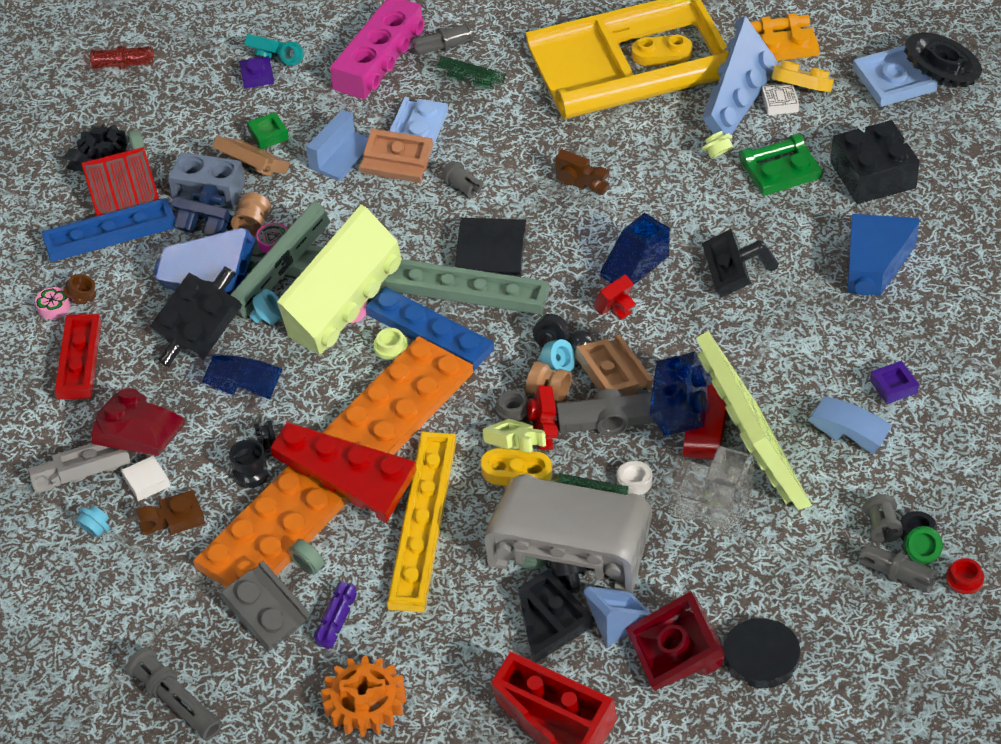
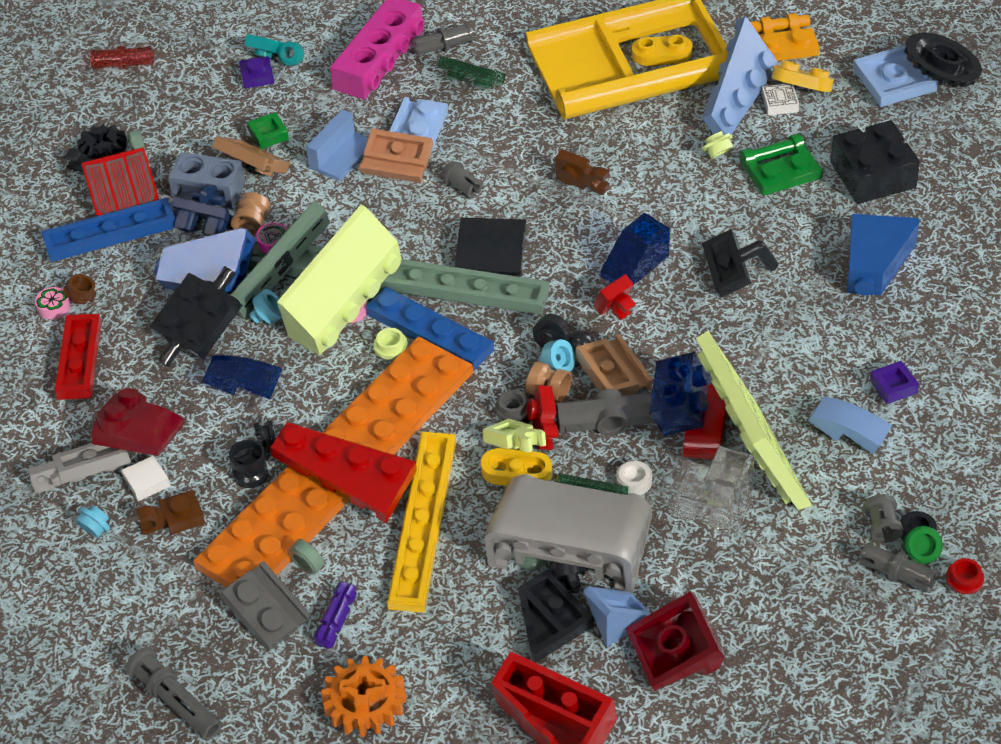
black tile [724,618,801,688] -> none

